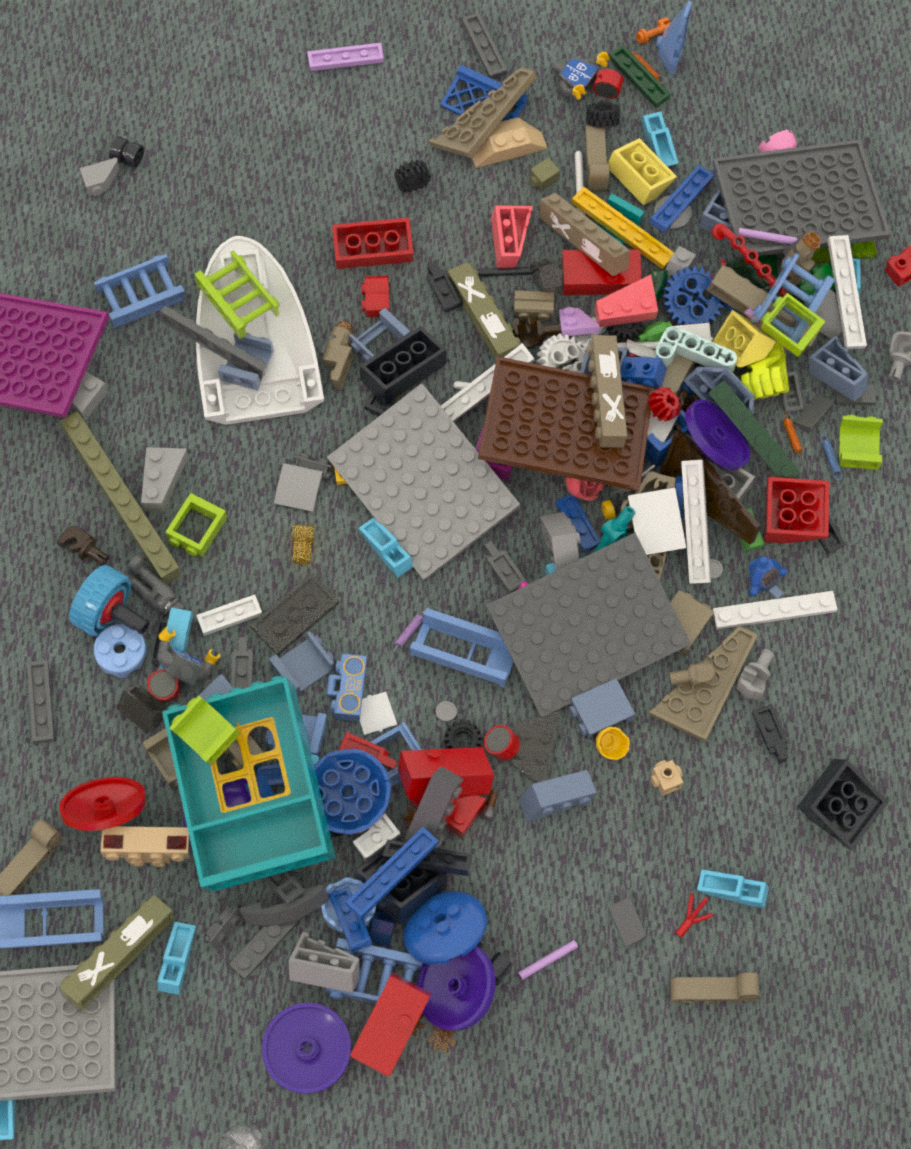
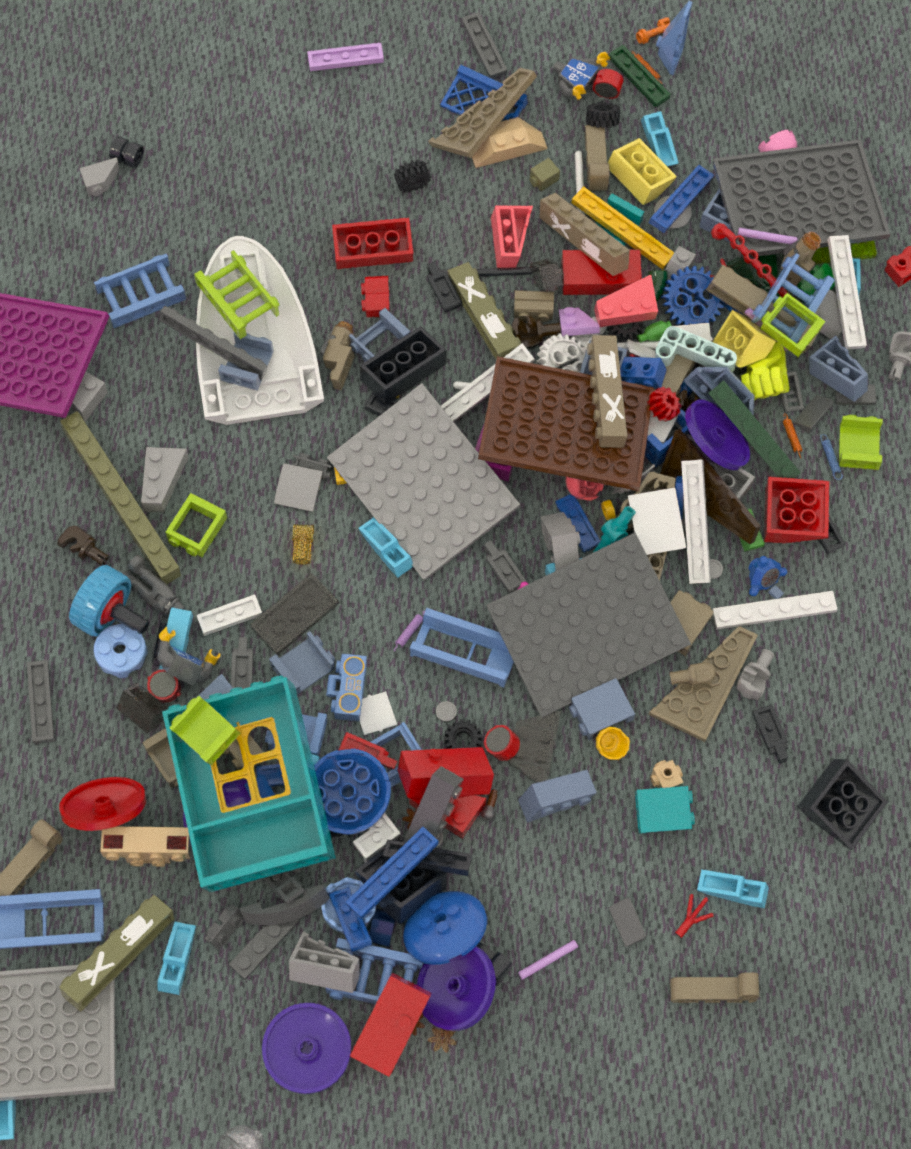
none -> teal panel [635,786,695,834]

